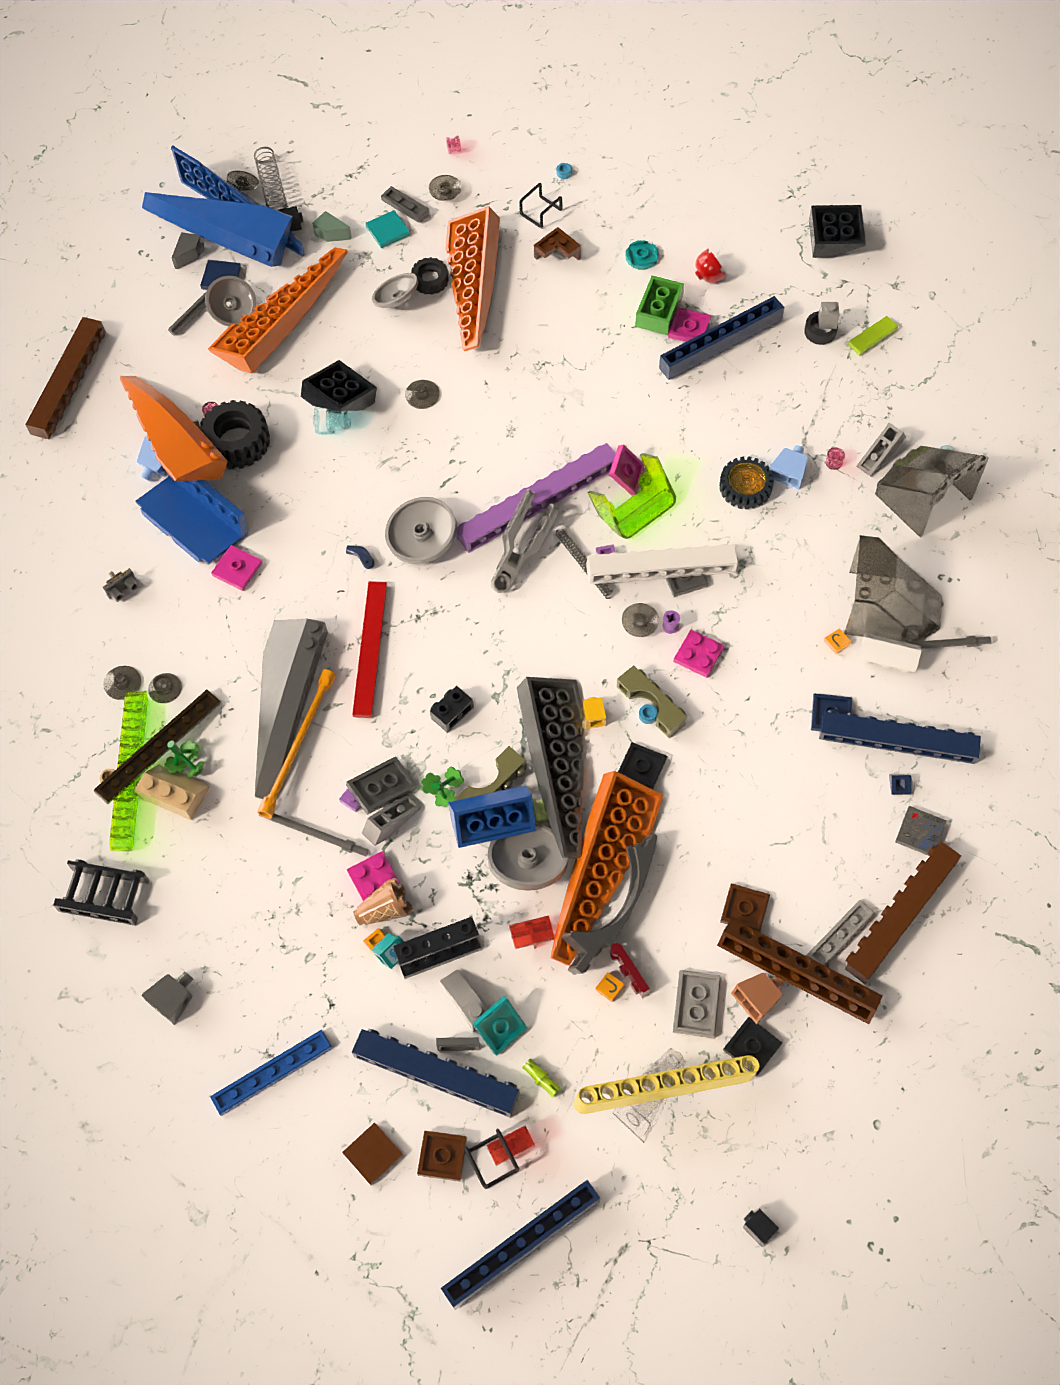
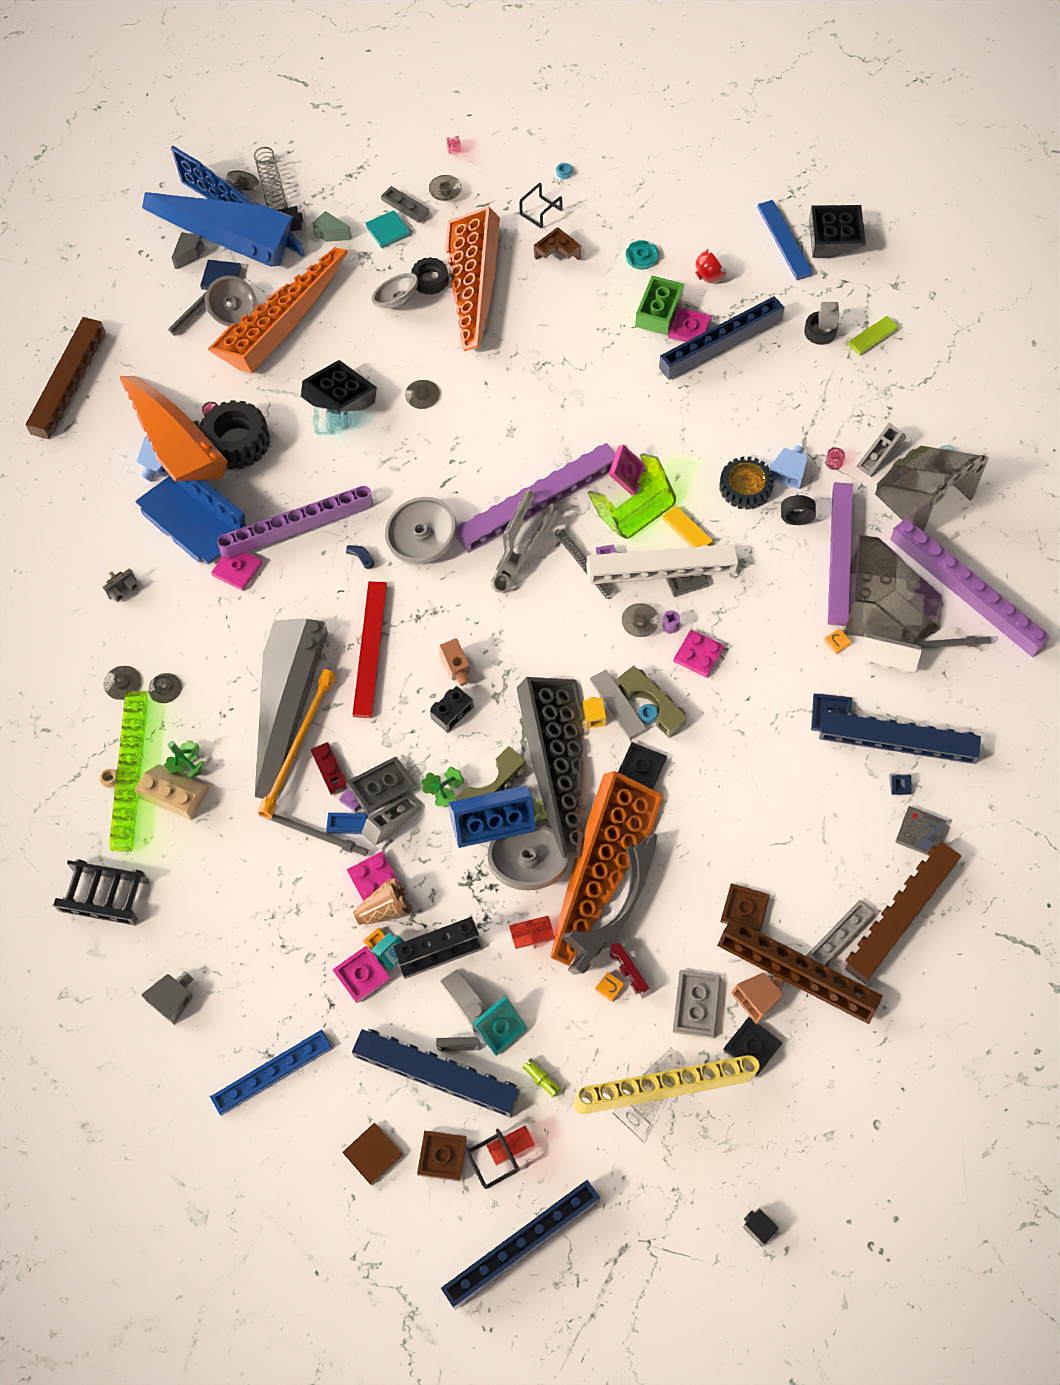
dark brown tile [93,689,221,805] -> none
none -> medium lavender beam [217,486,373,558]
none -> dark red plate [310,742,347,795]
none -> blue tile [326,812,368,834]
none -> dark pink plate [332,946,391,1004]
none -> nougat torso [439,638,470,686]
none -> light grey tile [590,669,646,740]
none -> yellow tile [662,506,713,547]
none -> blue tile [757,200,812,280]
none -> black tyre [781,495,816,525]
none -> medium lavender beam [827,482,853,626]
none -> medium lavender brick [890,518,1050,658]

